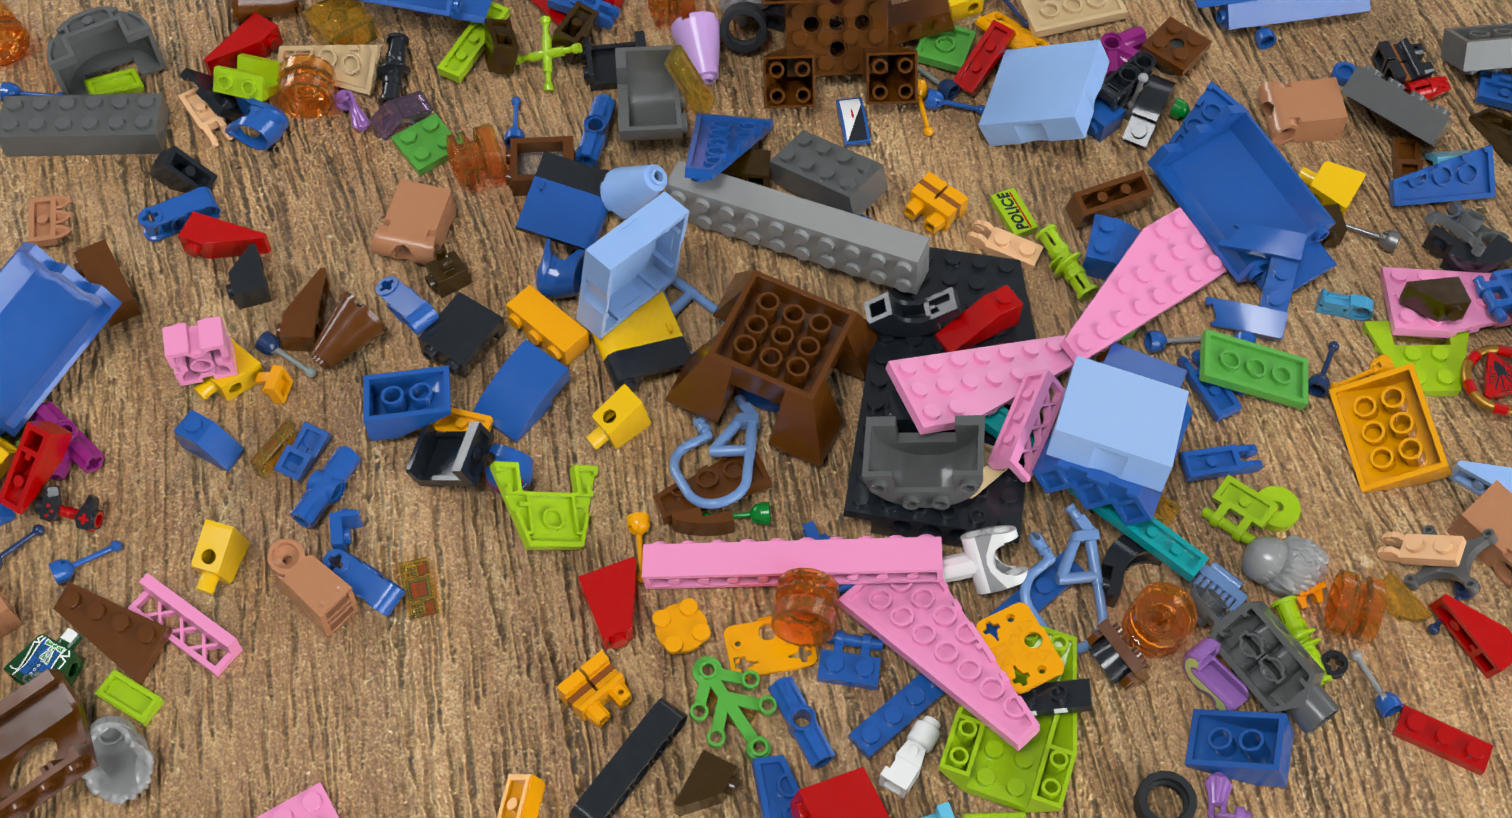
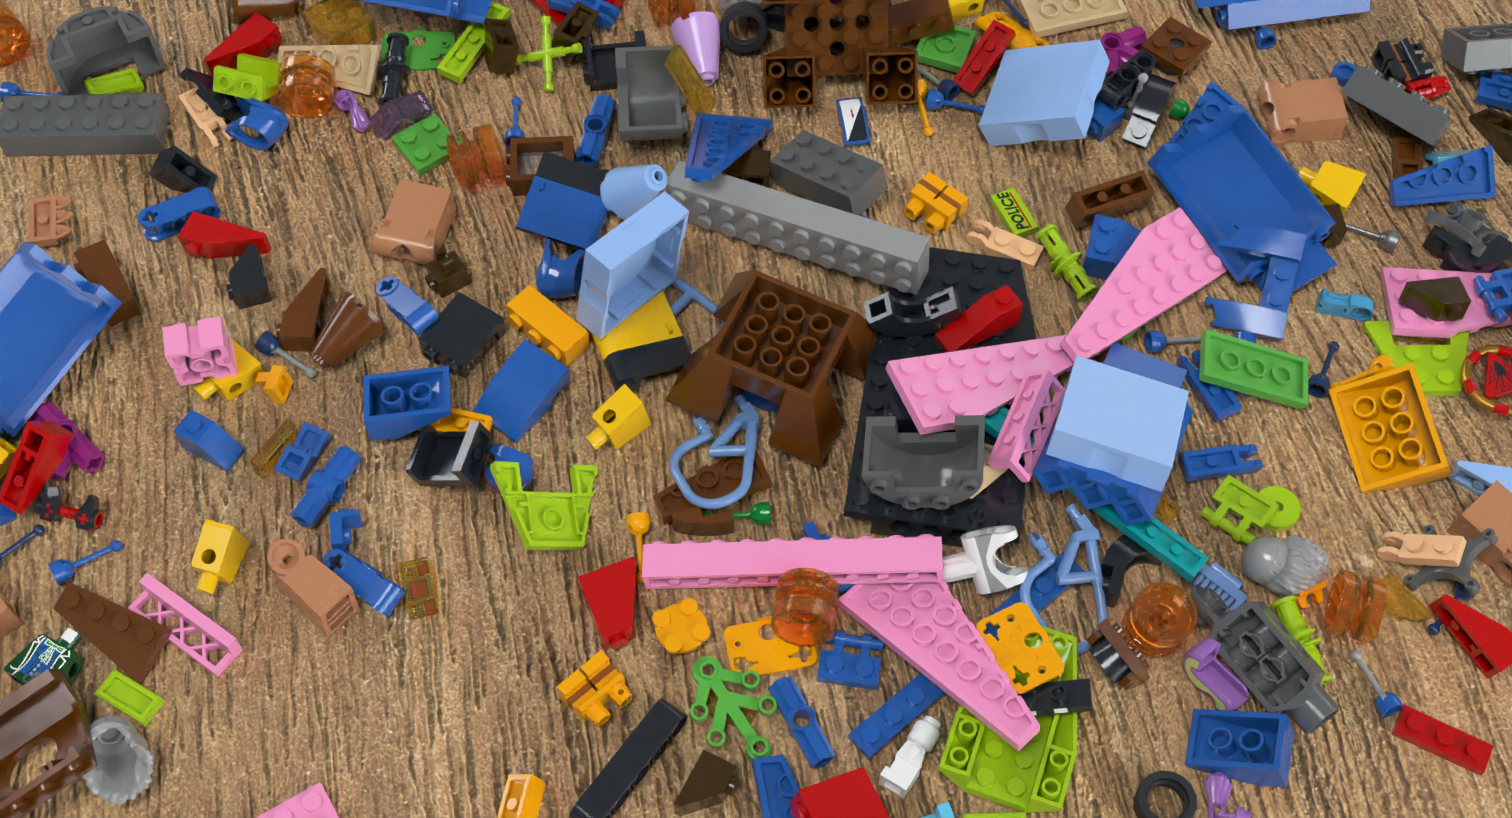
black bush [1321,650,1349,680] -> none
none -> bright green axle [381,29,456,71]

